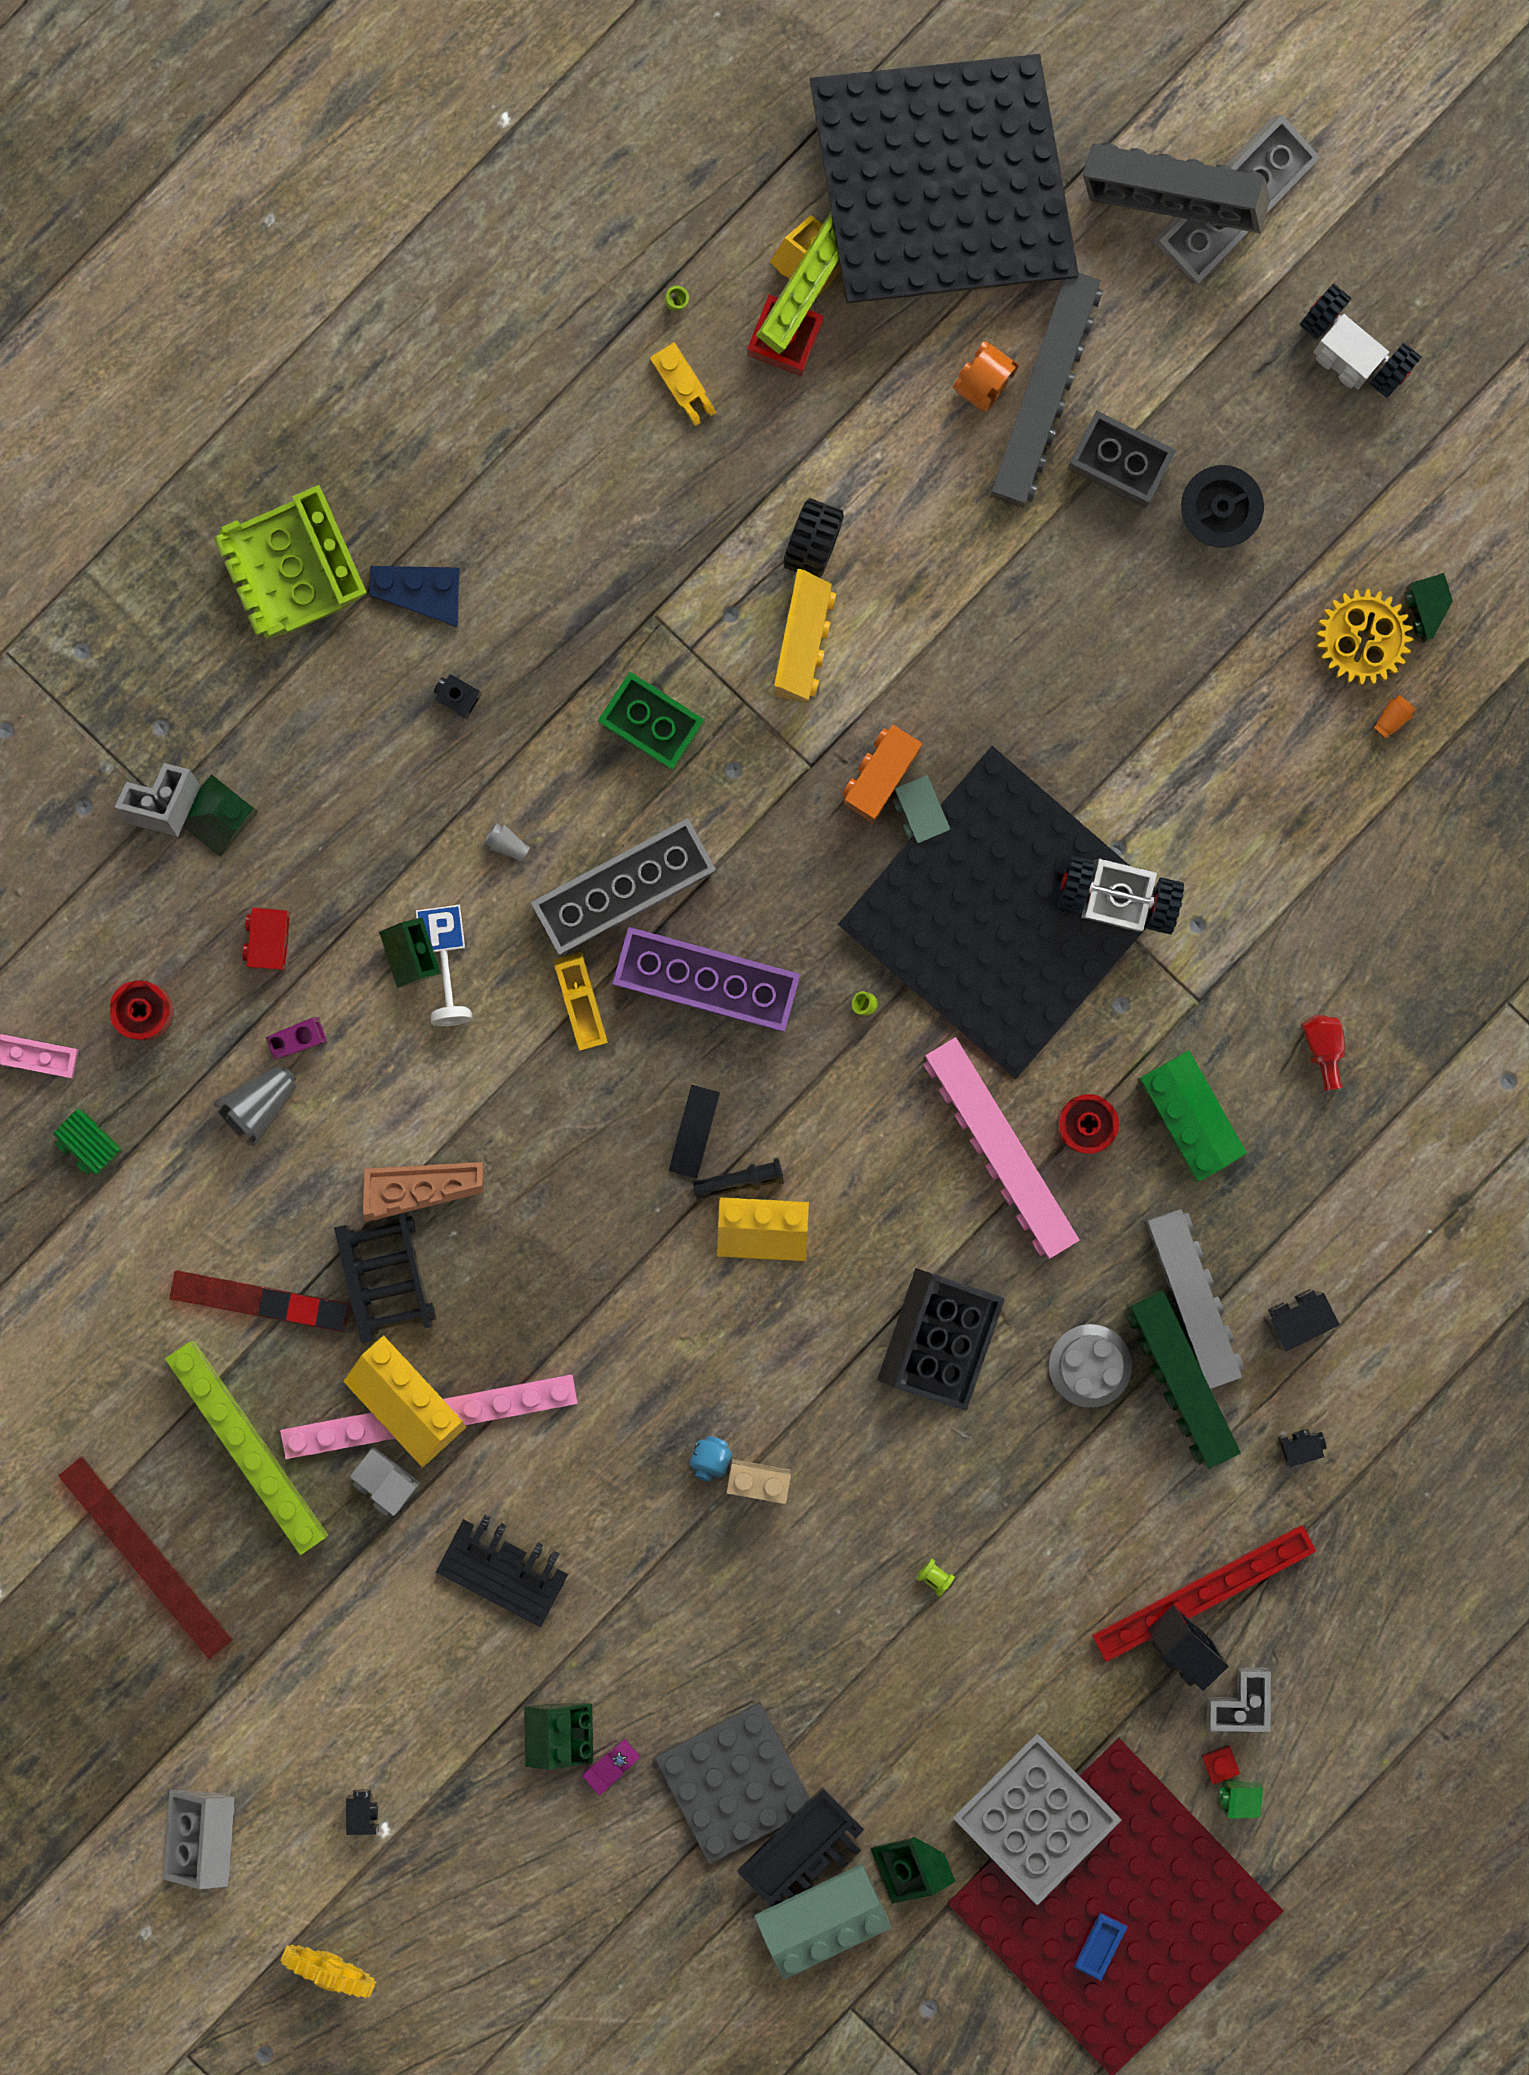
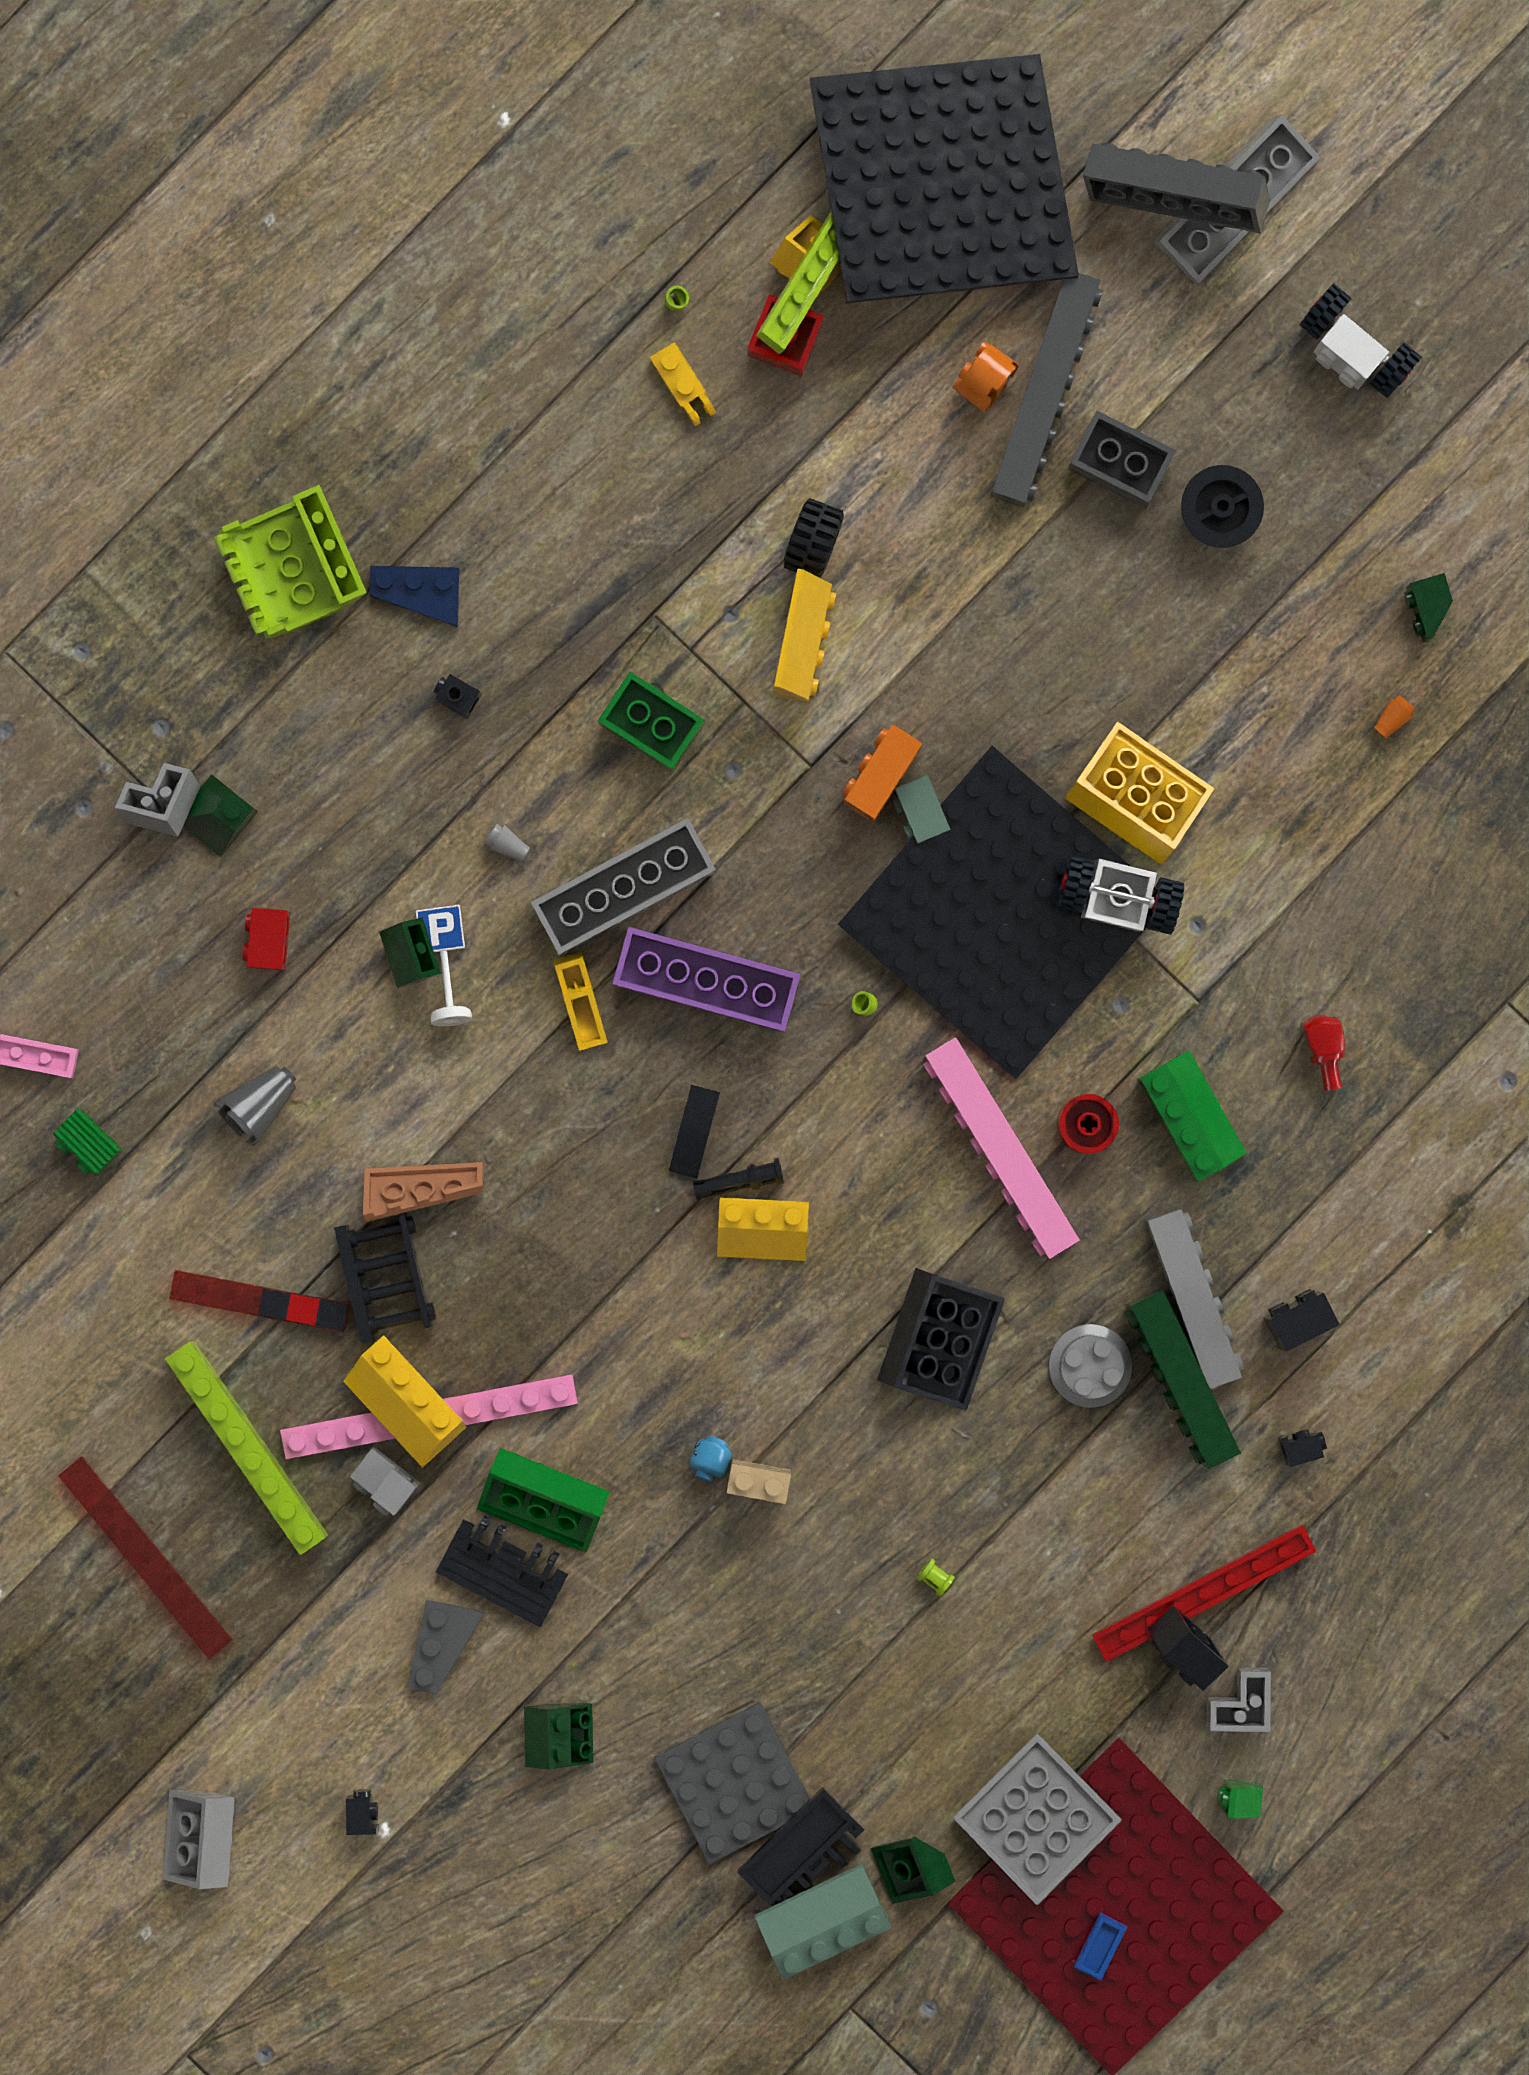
red brick [110,980,174,1041] -> none
magenta leg [266,1017,328,1060] -> none
yellow gear [280,1945,376,1998] -> none
magenta leg [582,1738,641,1796] -> none
red plate [1201,1745,1241,1785] -> none
yellow gear [1316,589,1413,686] -> none
none -> dark grey wing [407,1599,485,1694]
none -> green slope [476,1448,610,1553]
none -> yellow slope [1065,722,1214,865]

